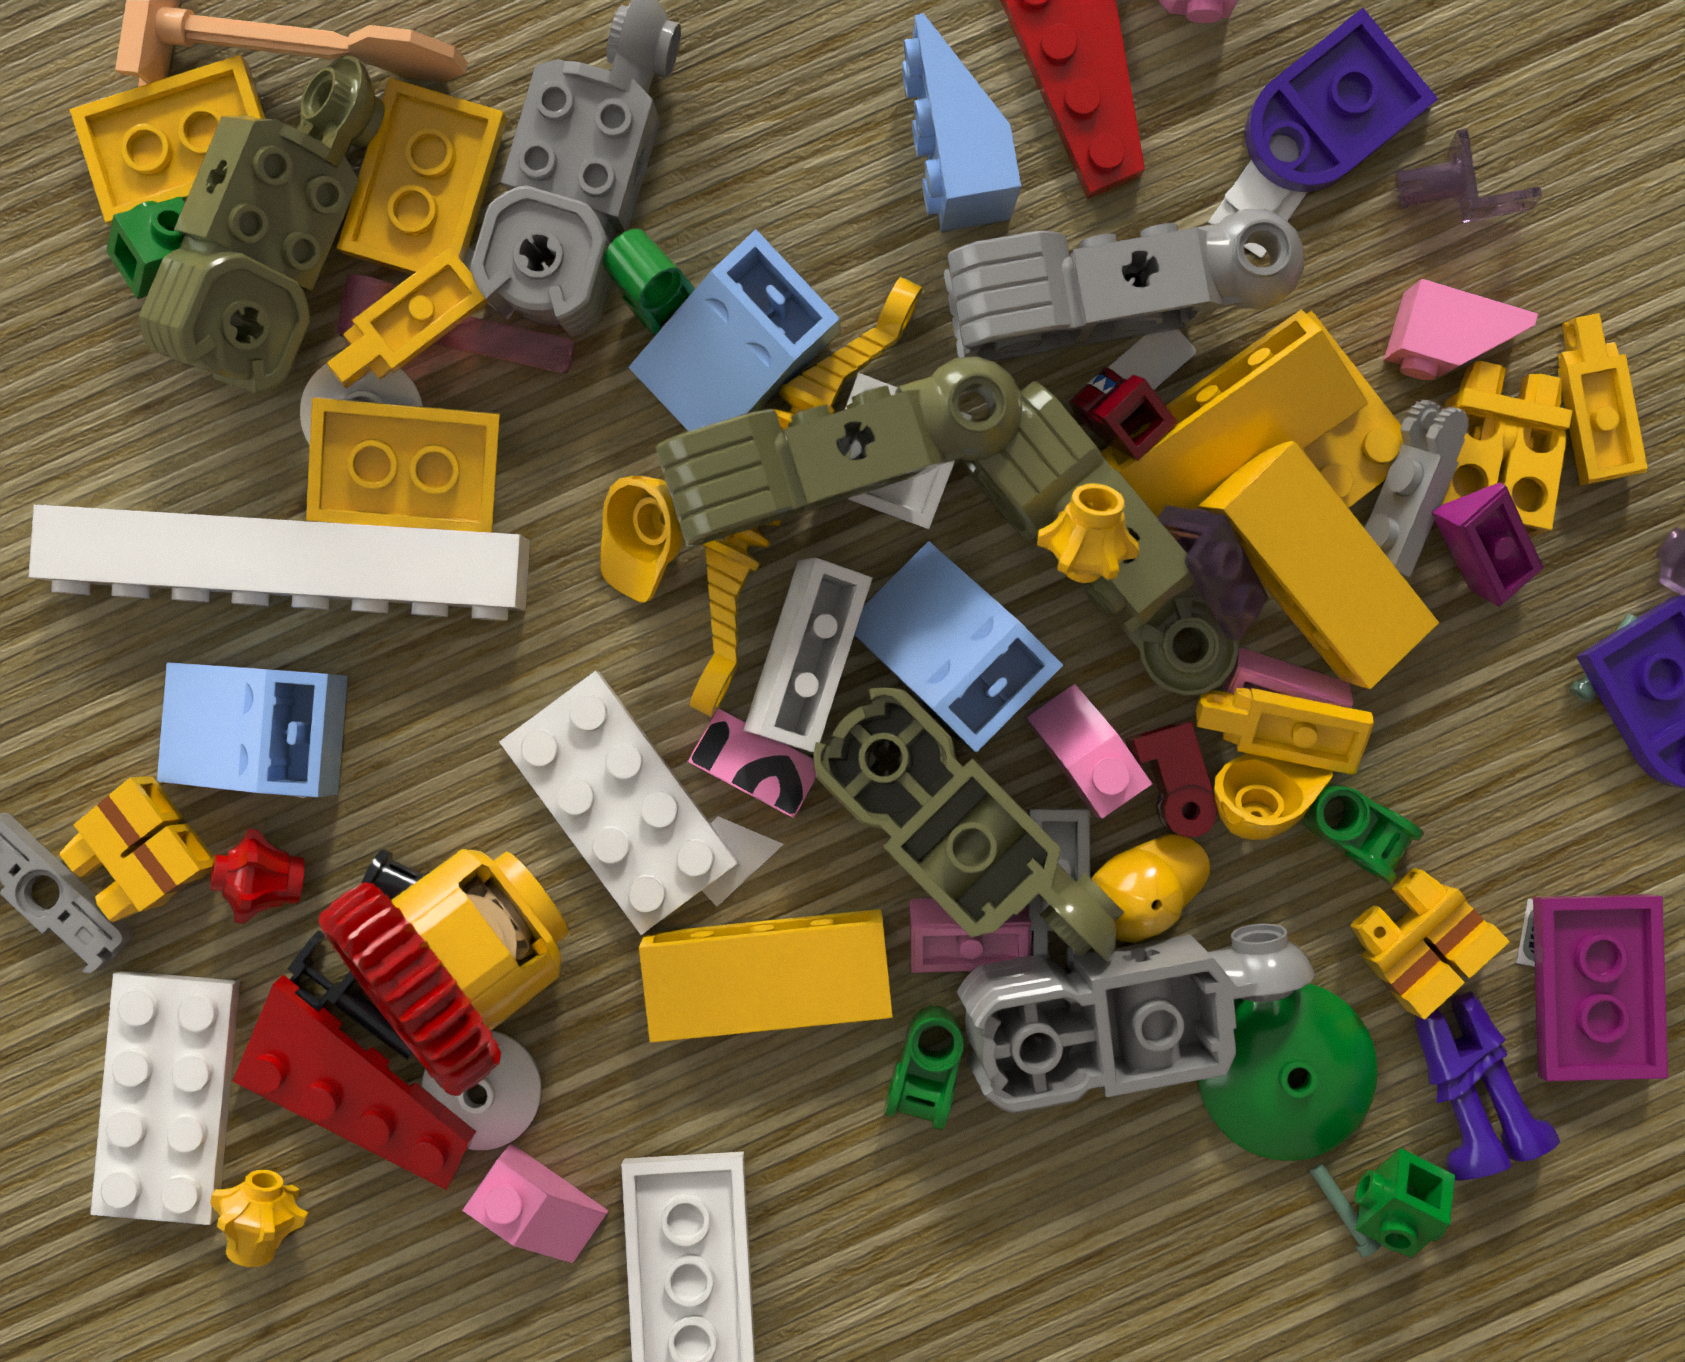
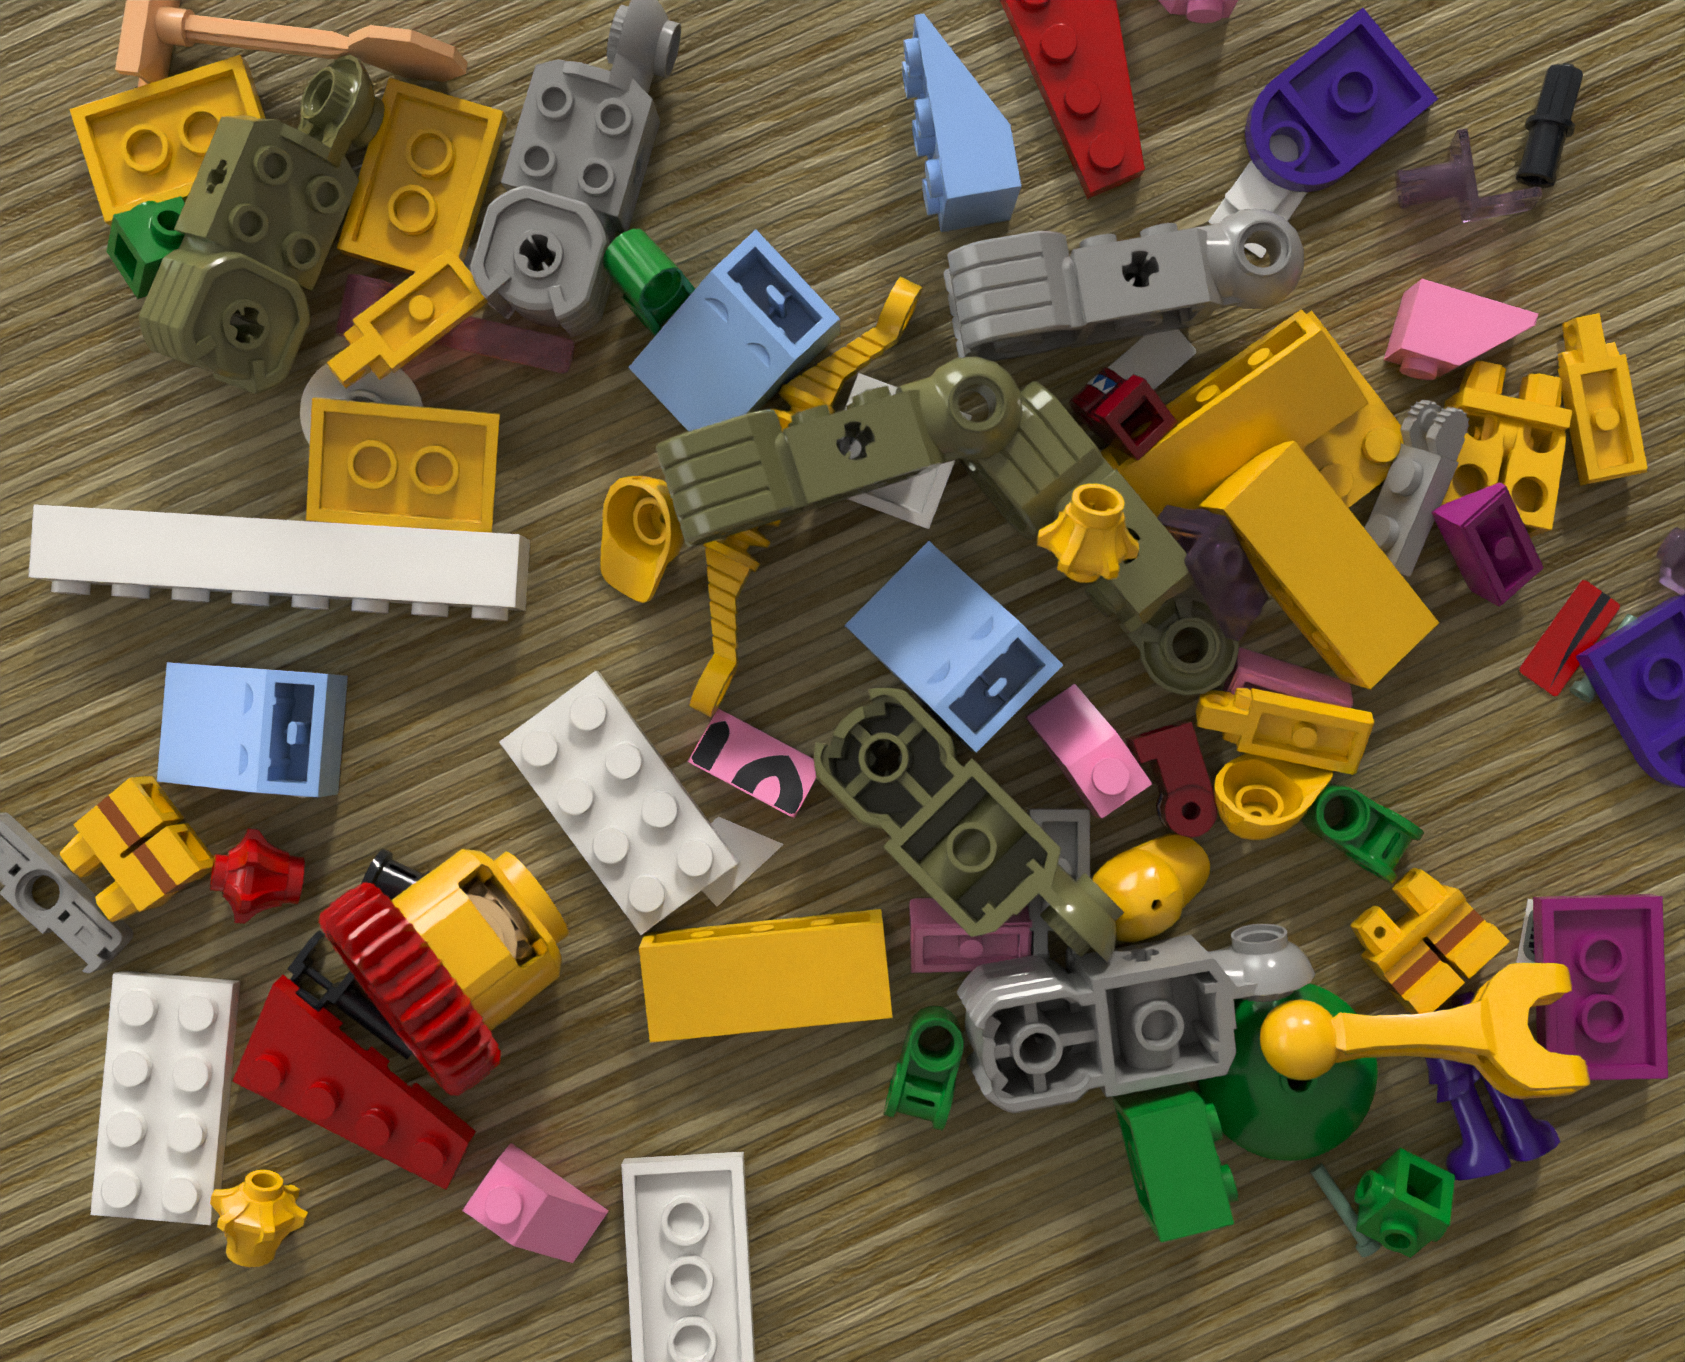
white dish [422,1030,542,1150] -> none
white brick [743,558,872,752] -> none
none -> green brick [1112,1083,1238,1243]
none -> yellow piece [1260,963,1591,1099]
none -> black axle [1516,63,1583,188]
none -> red sticker [1519,580,1620,696]

